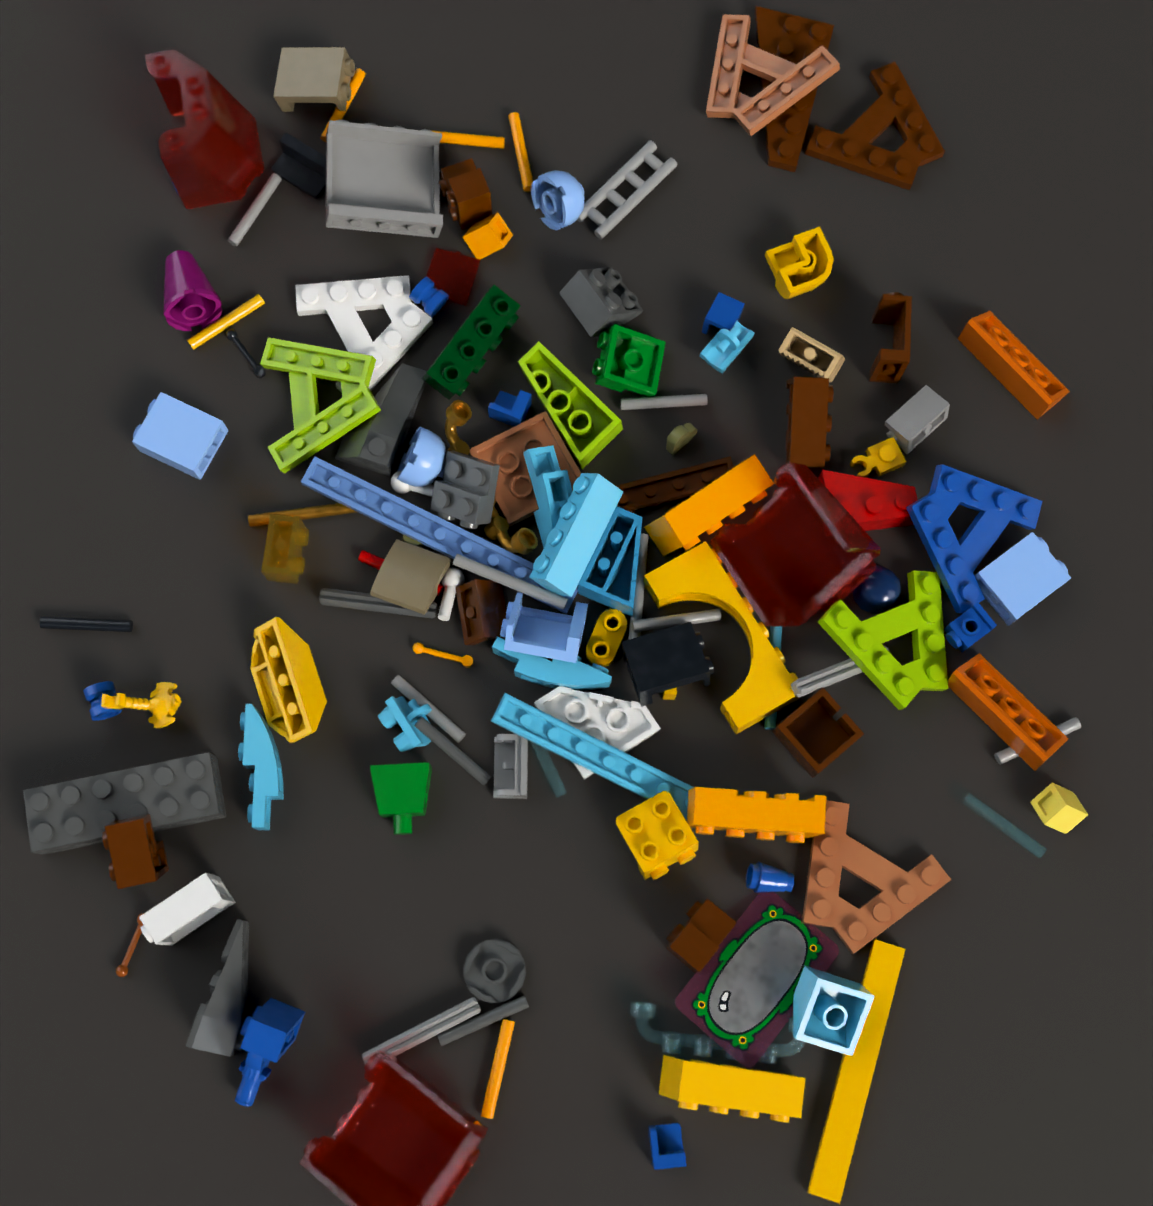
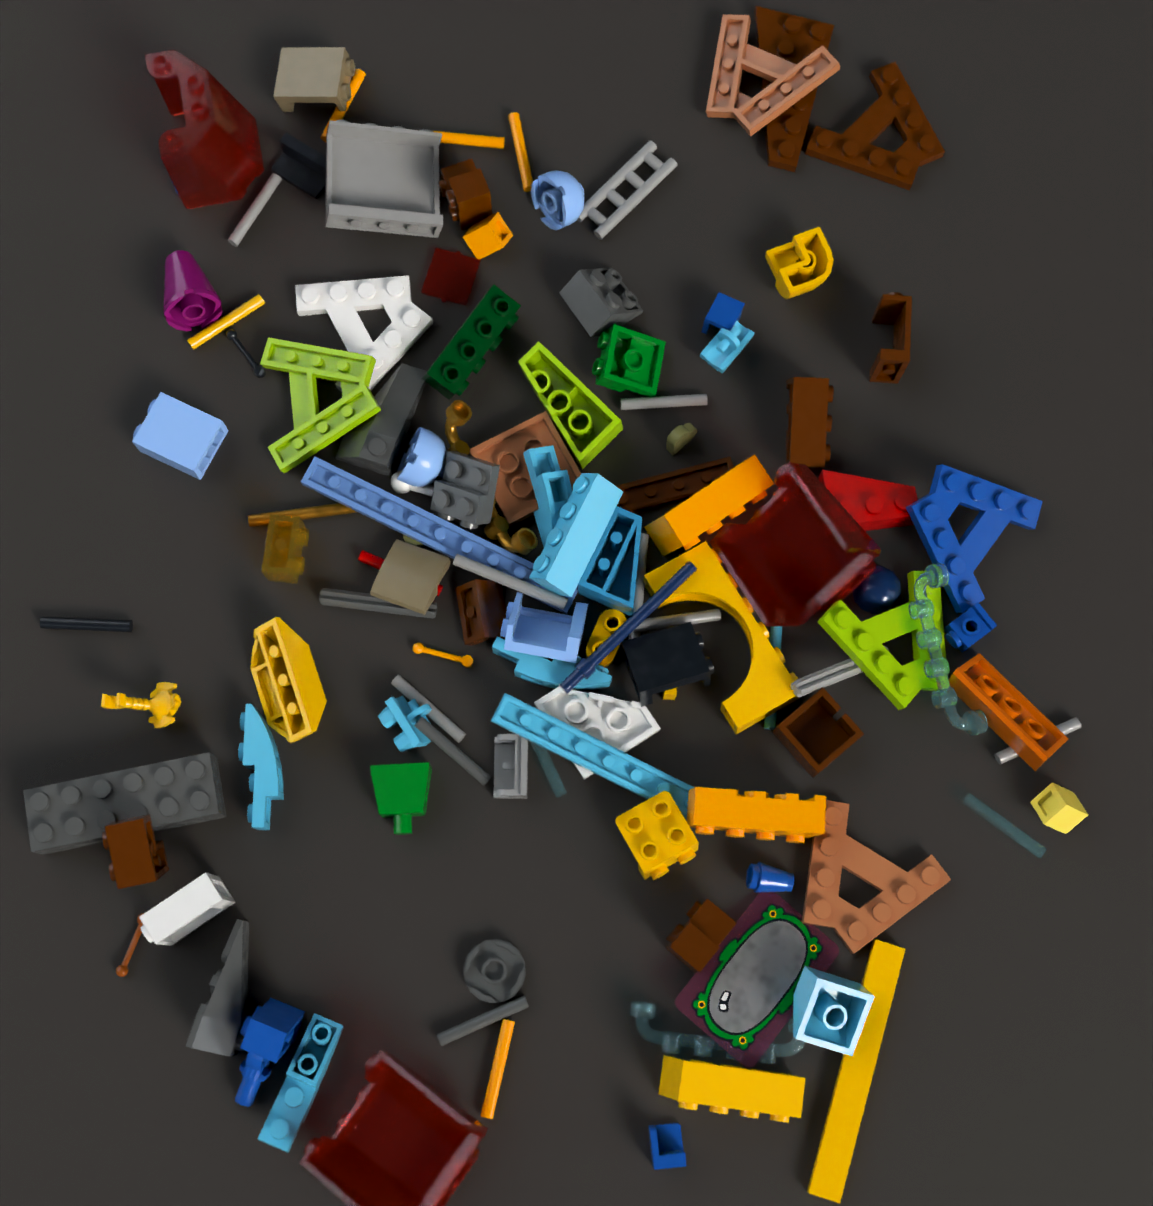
blue wheel [83,681,122,721] -> none
light grey axle [362,997,481,1069] -> none
blue wheel [409,276,449,317] -> none
white bar [438,568,465,621] -> none
blue panel [488,390,532,427] -> none
tan brick [779,327,845,383] -> none
yellow plate [850,437,906,478] -> none
light grey hinge [885,385,950,454] -> none
orange slope [958,311,1070,420] -> none
light blue panel [975,532,1071,626] -> none
none -> medium azure slope [257,1013,344,1153]
none -> dark blue bar [559,561,697,694]
none -> clear light blue bar [908,563,988,736]

